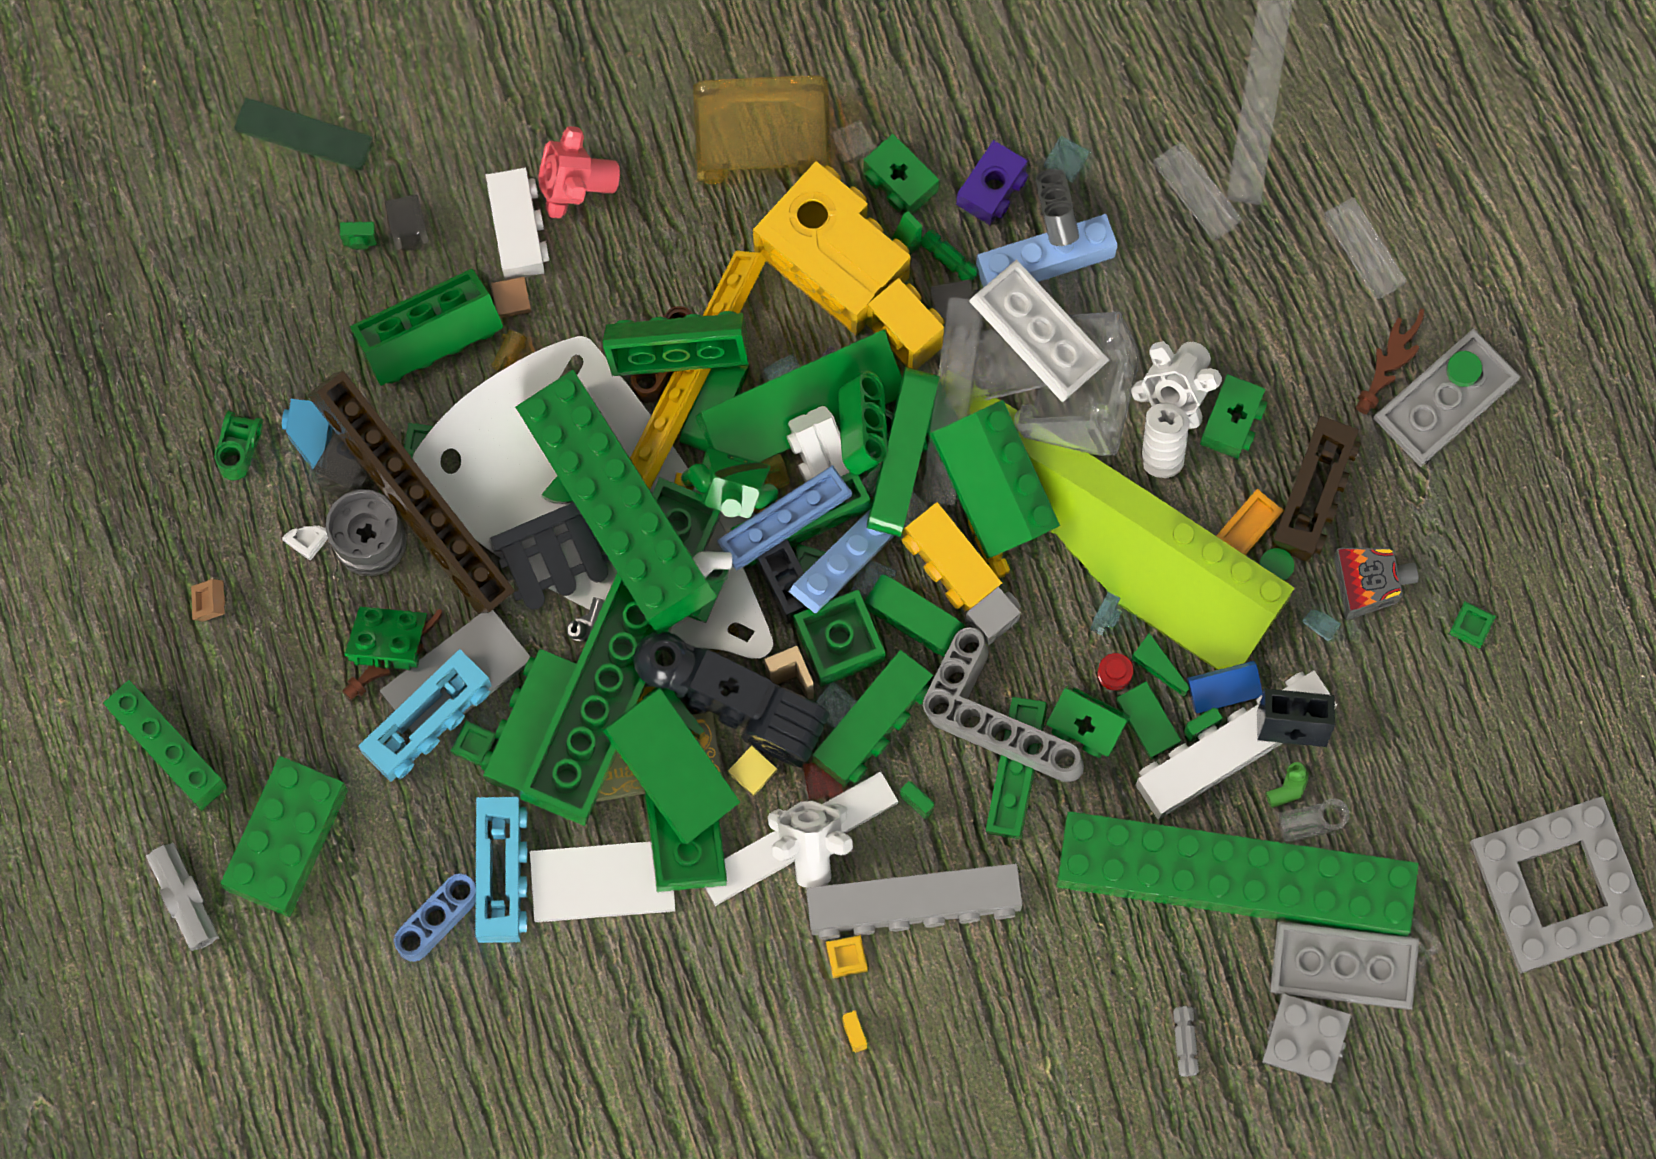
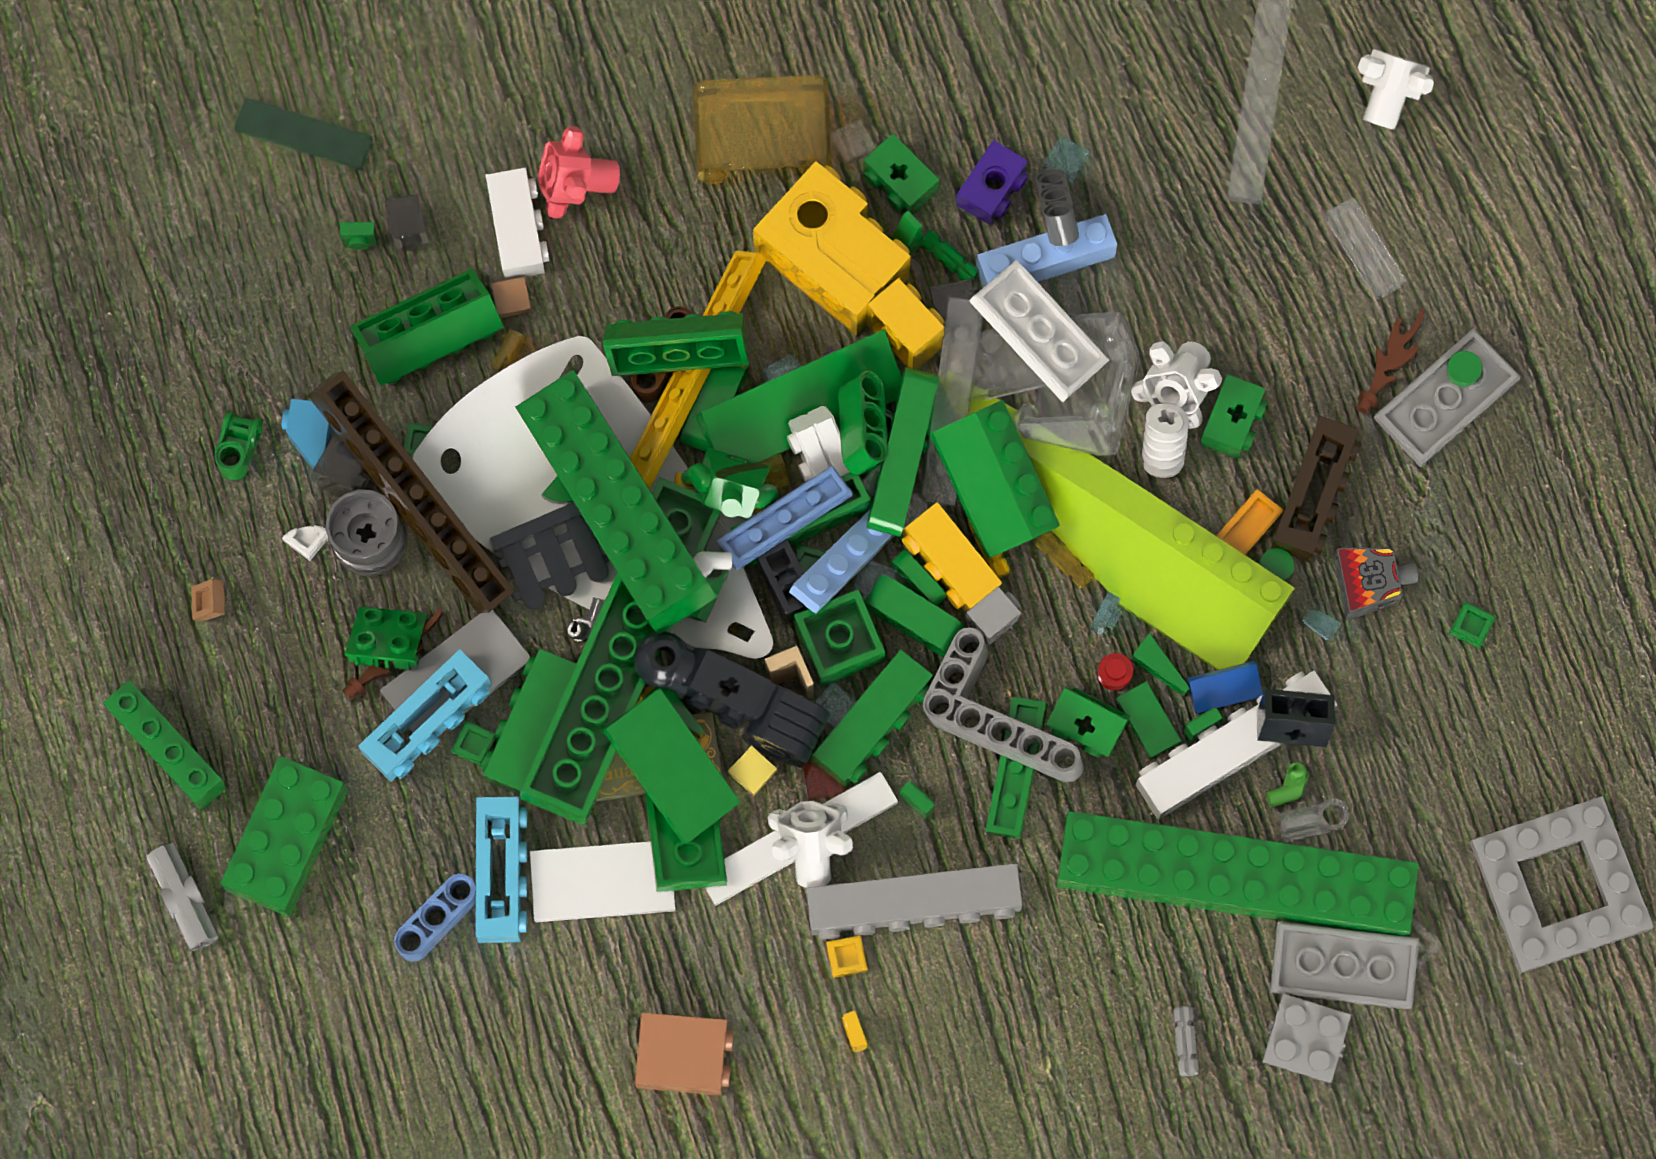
clear tile [1153,142,1242,241] -> none
none -> nougat brick [635,1013,734,1096]
none -> green beam [890,550,947,606]
none -> clear yellow axle [1036,532,1094,589]
none -> white piece [1358,49,1434,130]

